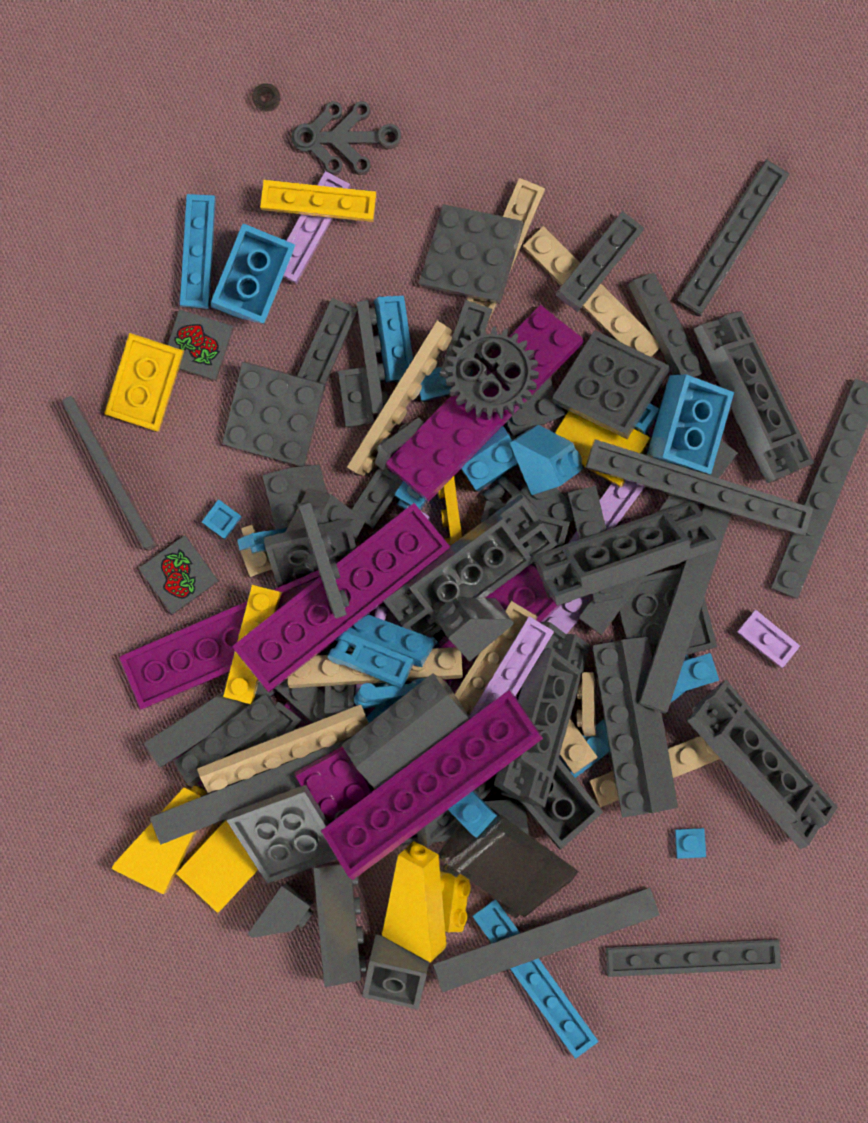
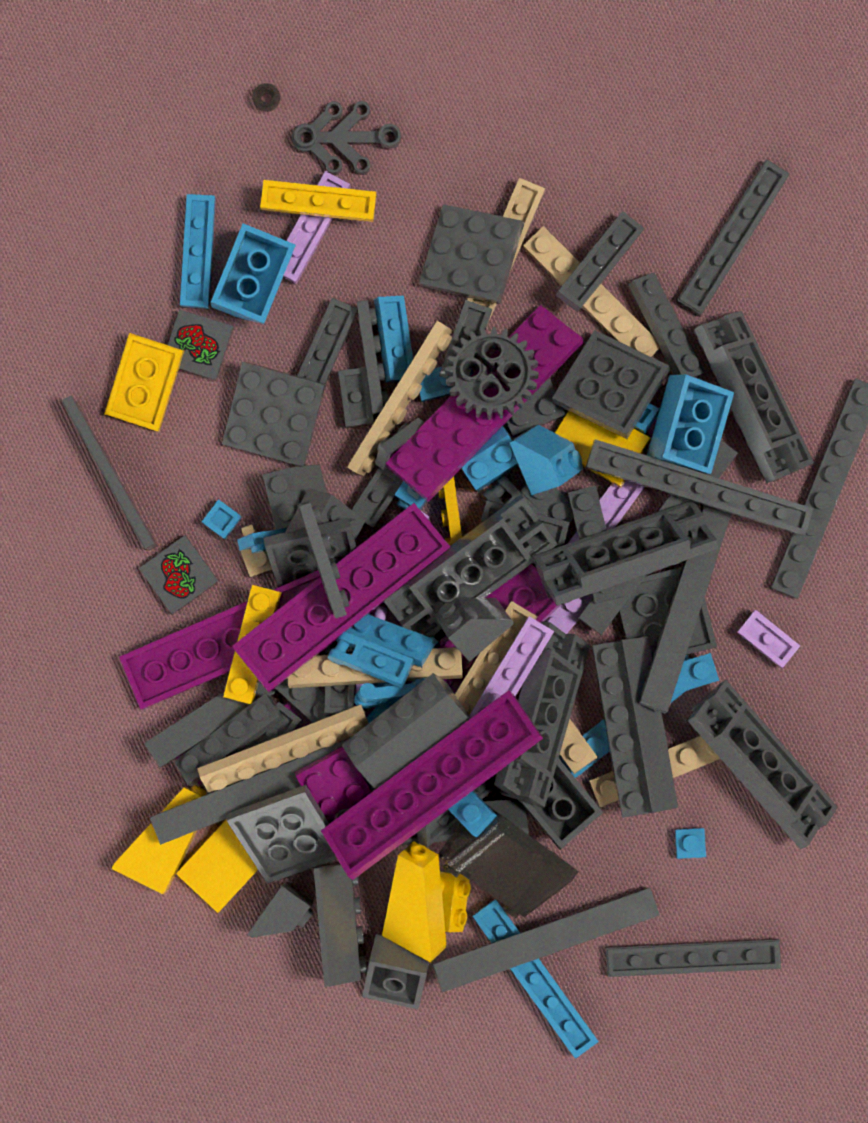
tan plate [577,672,596,736] -> none

